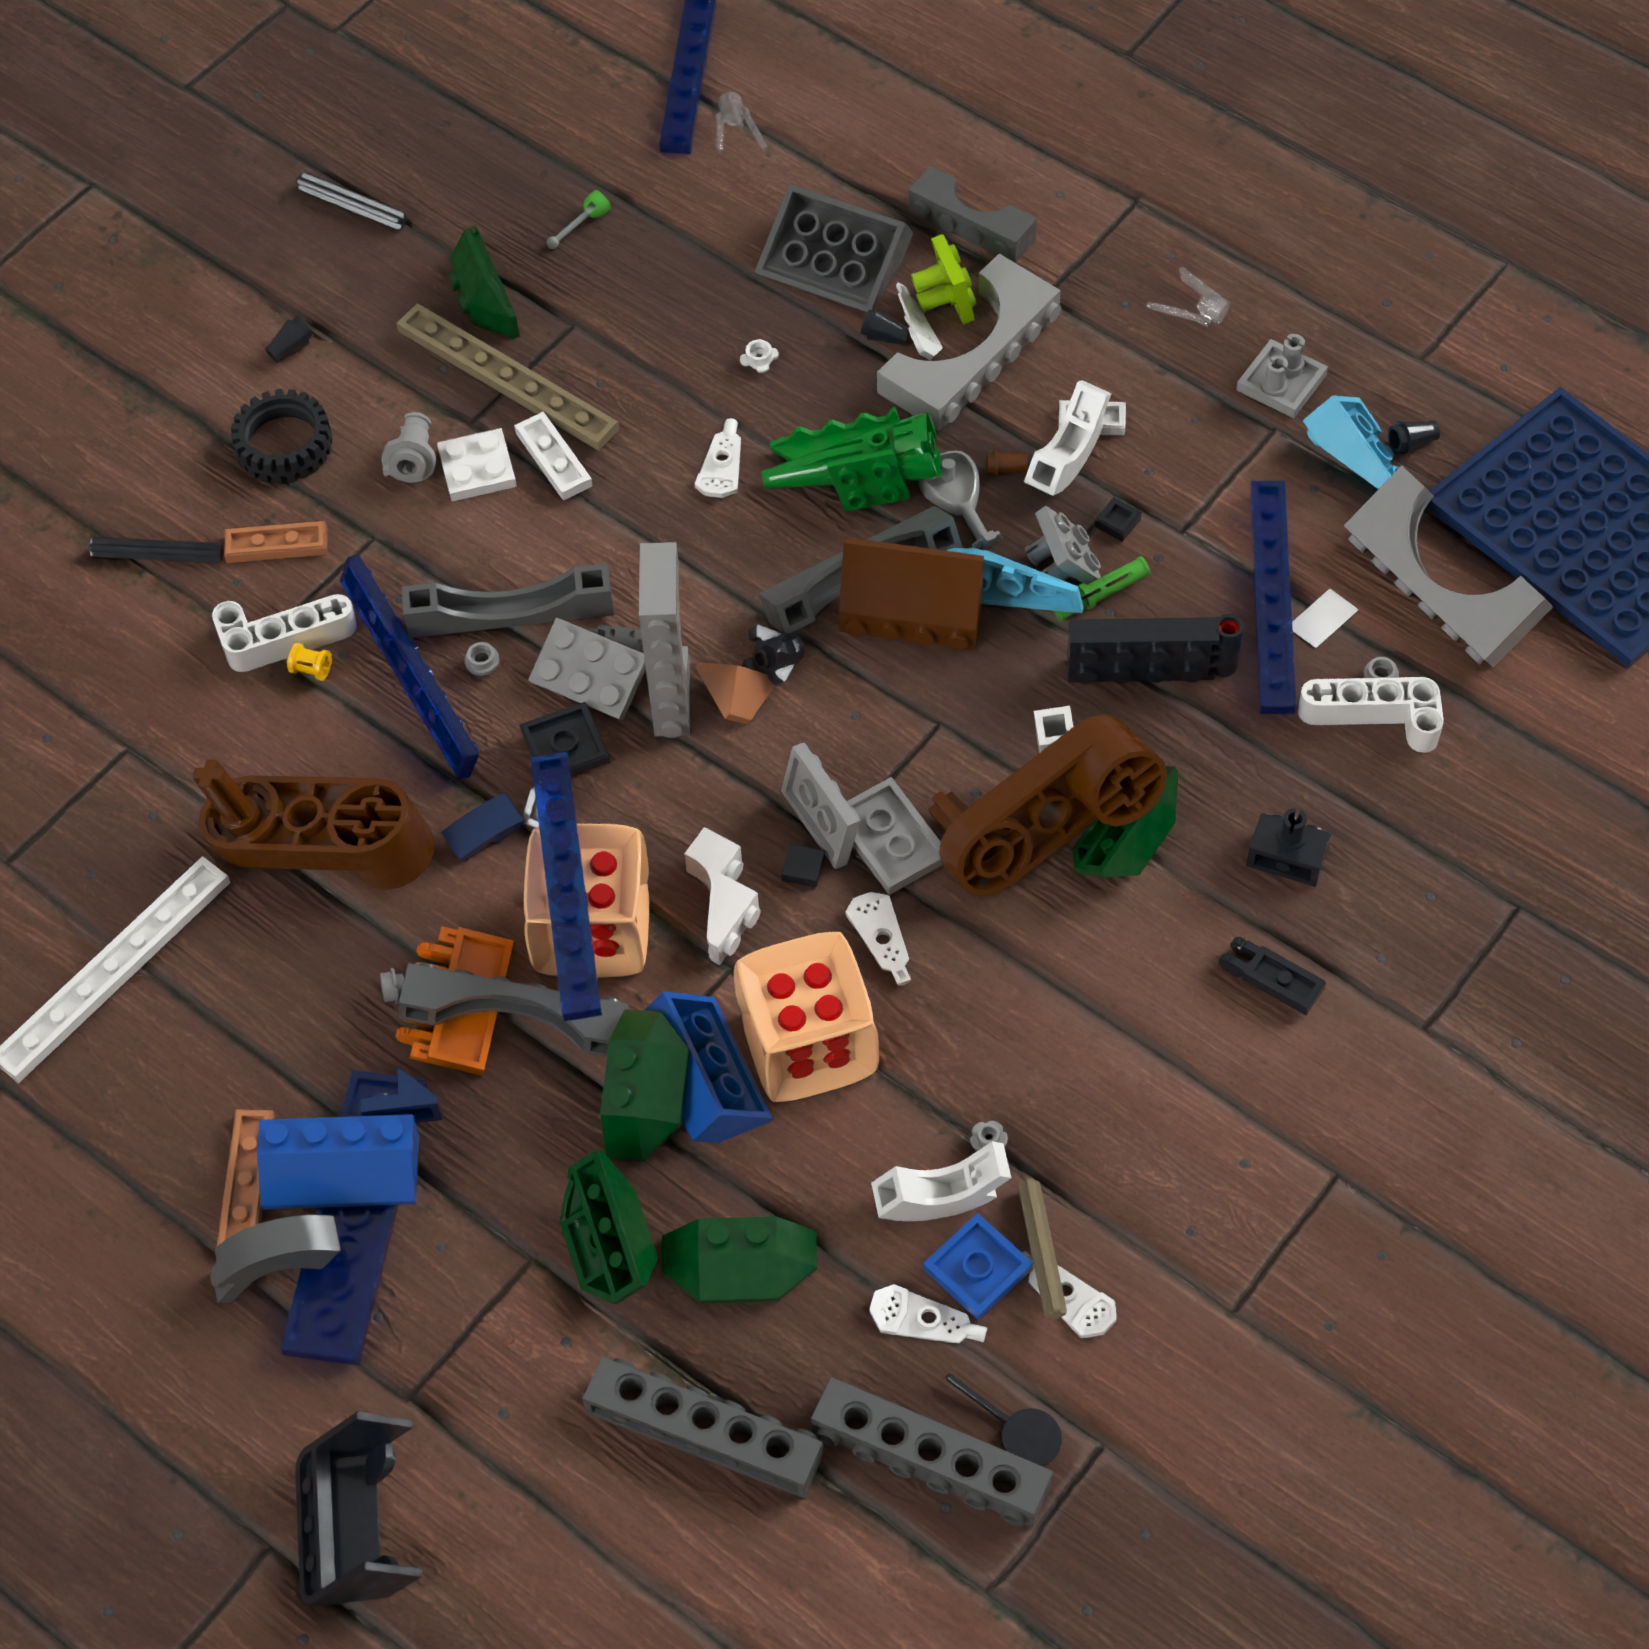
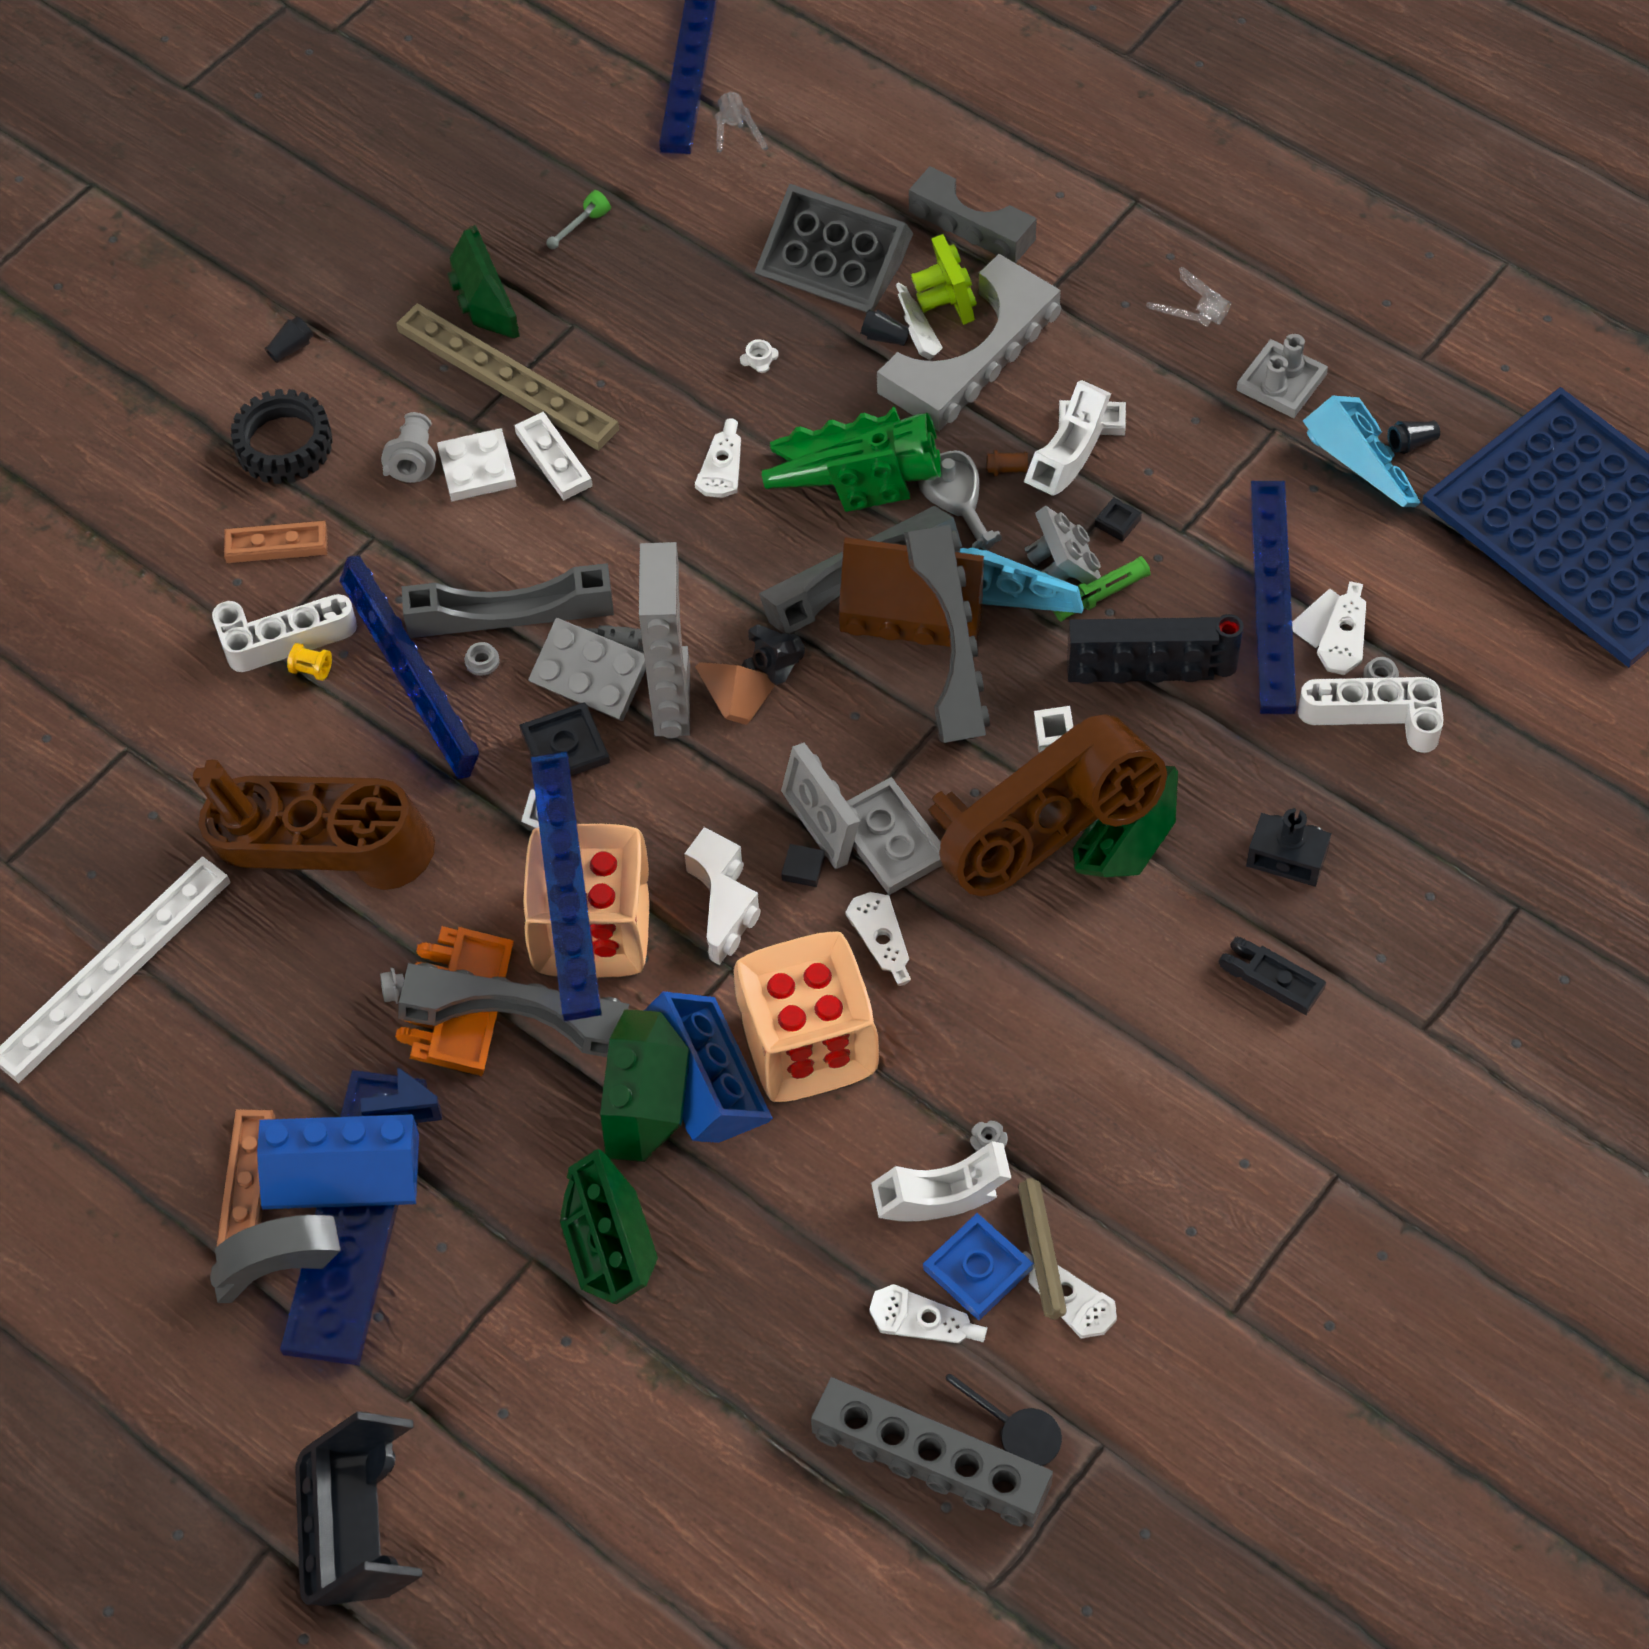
black axle [89,537,223,563] -> none
axle [296,172,408,230] -> none
dark blue slope [441,793,526,862] -> none
dark grey brick [582,1356,824,1499] -> none
dark green wedge [662,1216,817,1304] -> none
light grey arch [1344,465,1553,668] -> none
none -> dark grey arch [904,524,990,743]
none -> white piece [1317,581,1366,675]

